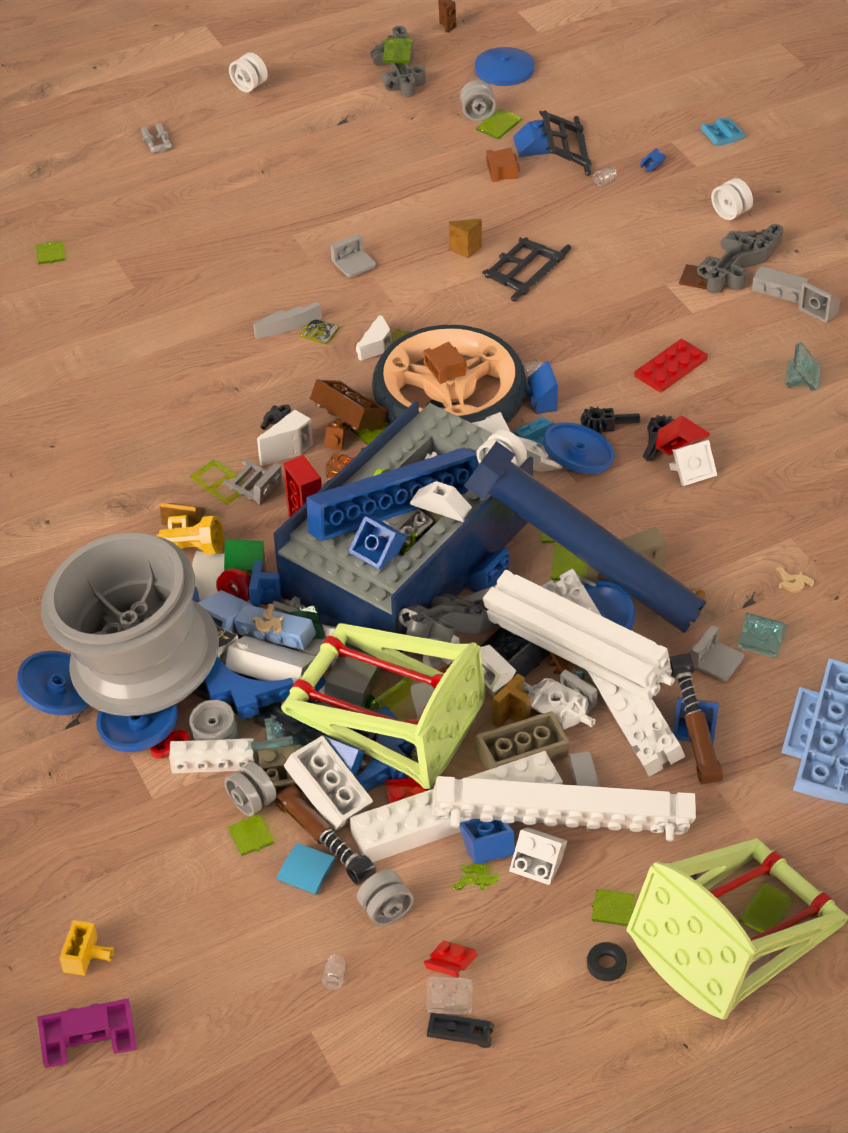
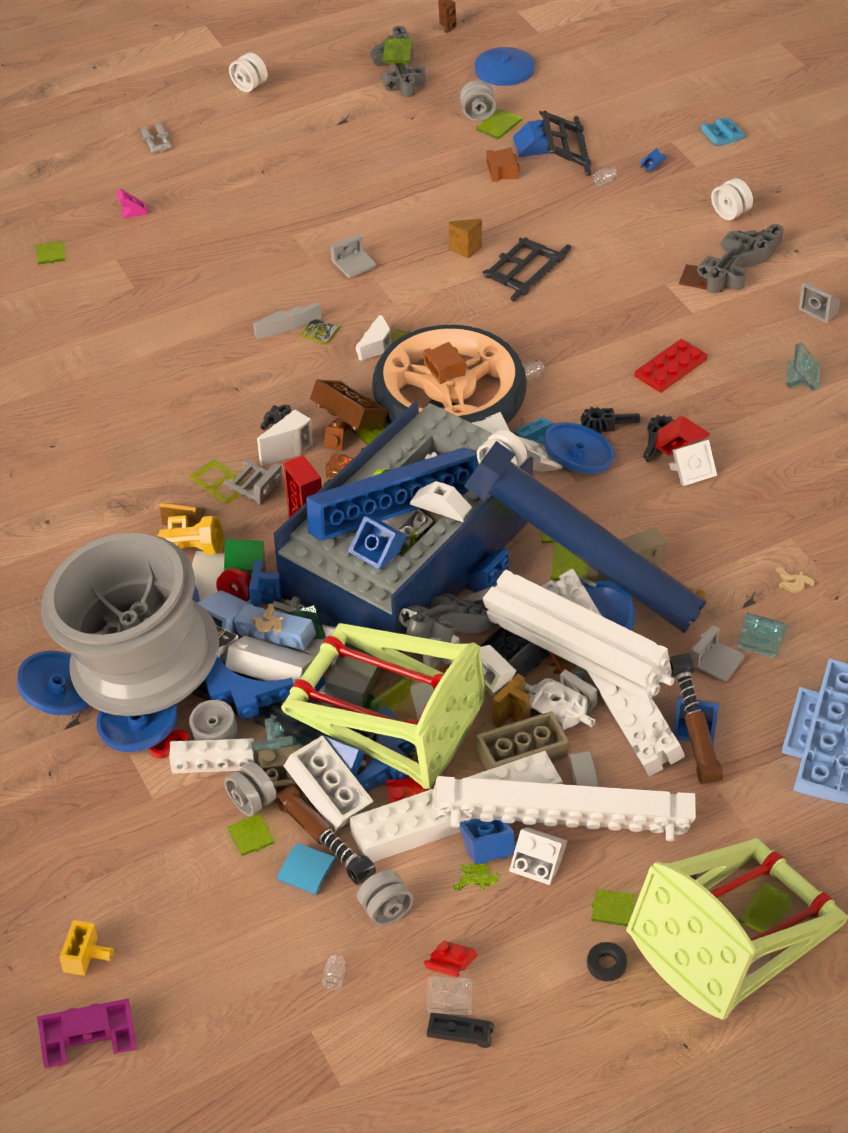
blue slope [526,361,558,414] -> none
light grey brick [752,266,808,304] -> none
none -> dark pink slope [117,188,148,218]

